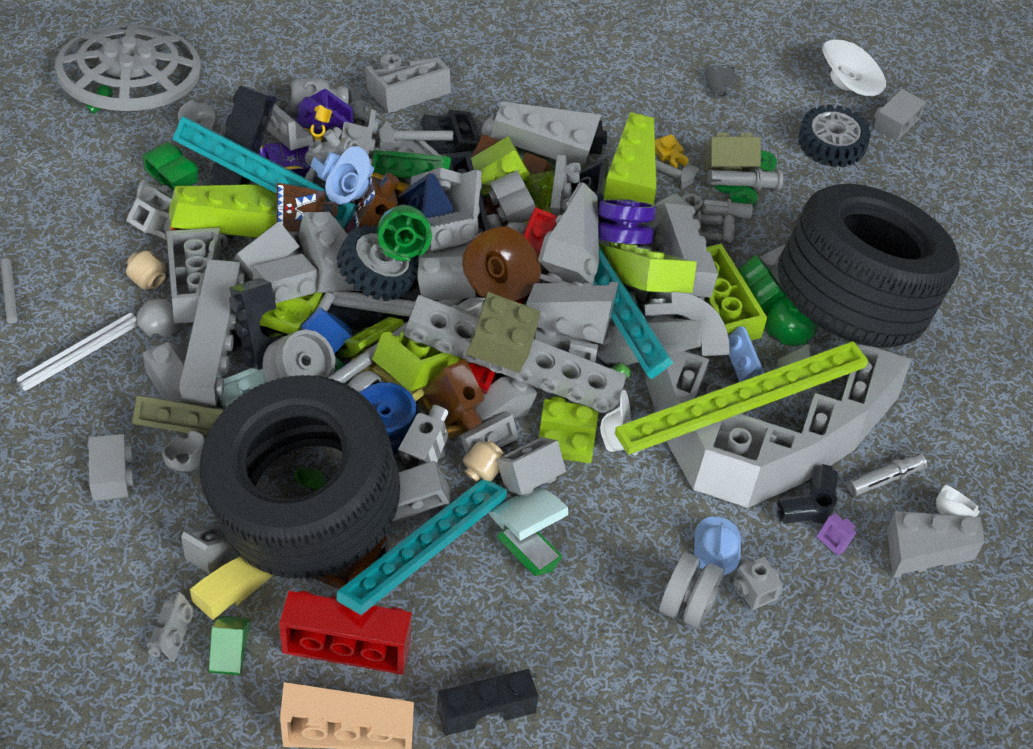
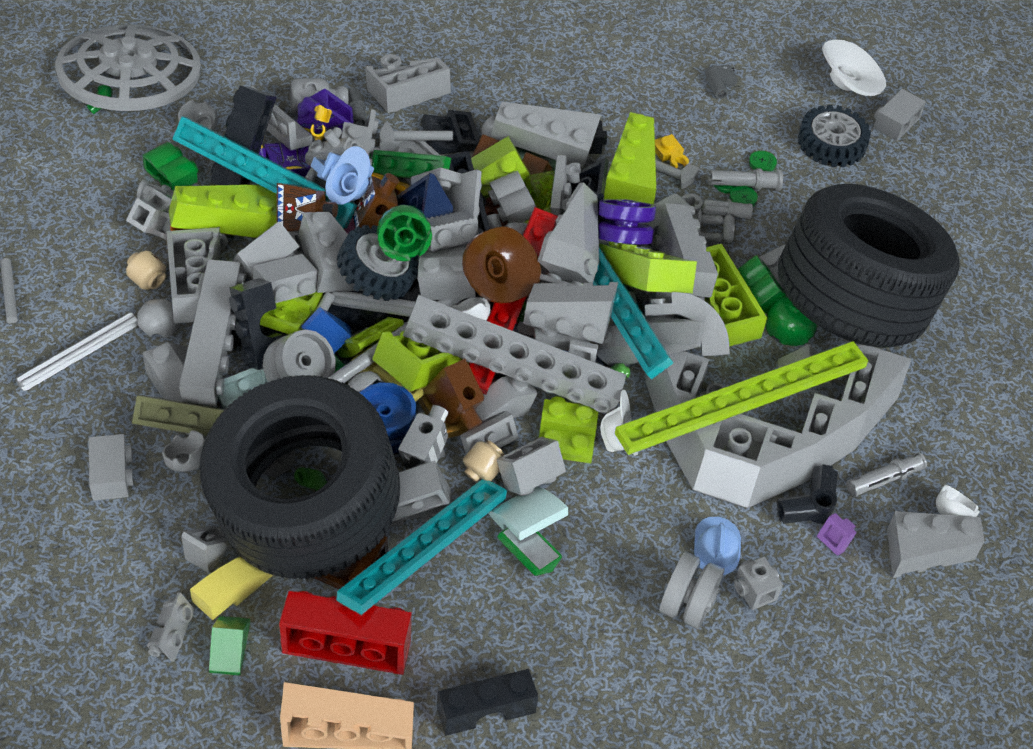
olive brick [466,292,541,373] -> none
olive brick [704,132,761,172] -> none
light blue bracket [728,326,764,382] -> none

